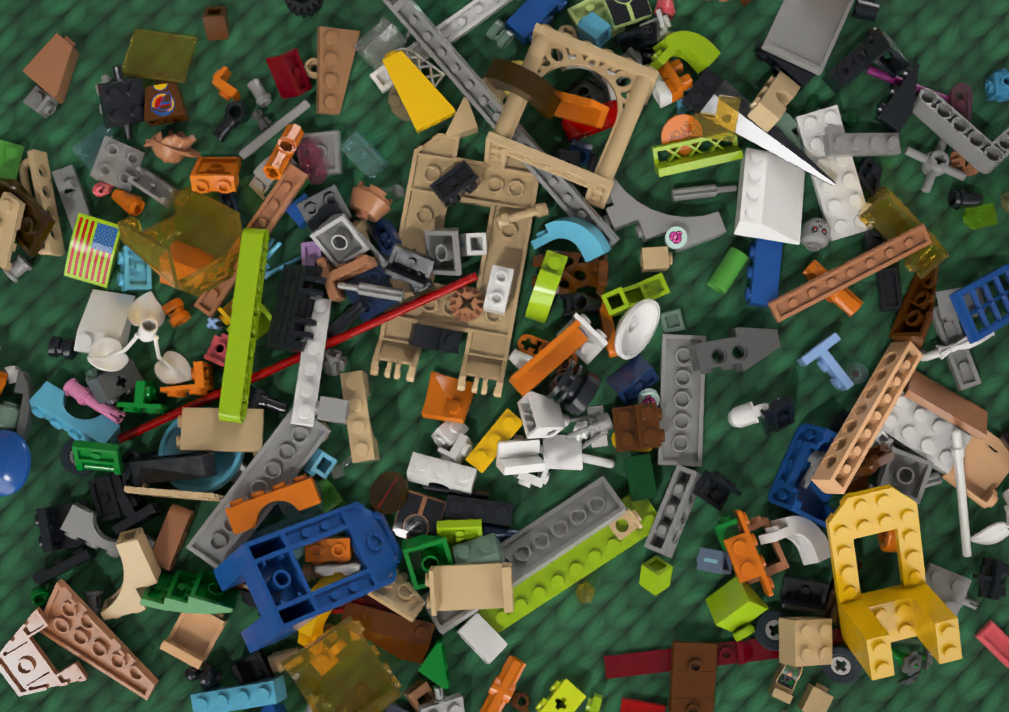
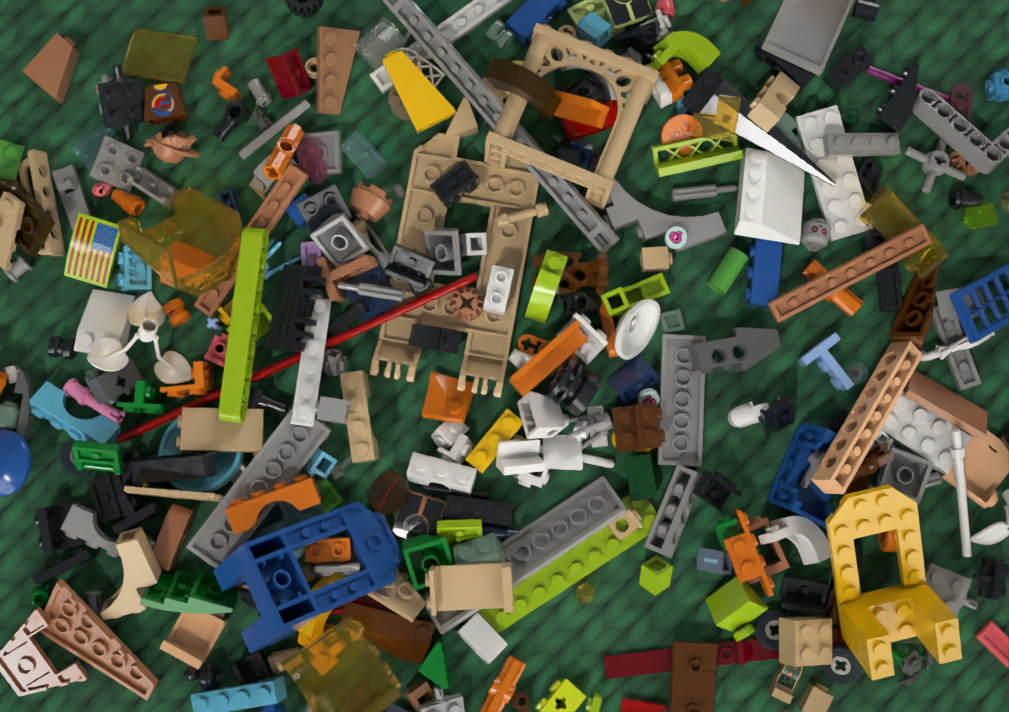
light grey bracket [23,86,59,119] -> none
orange plate [190,157,242,193] -> none
dark blue plate [372,219,402,257] -> none
medium azure arch [531,217,612,263] -> none
black torso [862,28,910,78] -> none

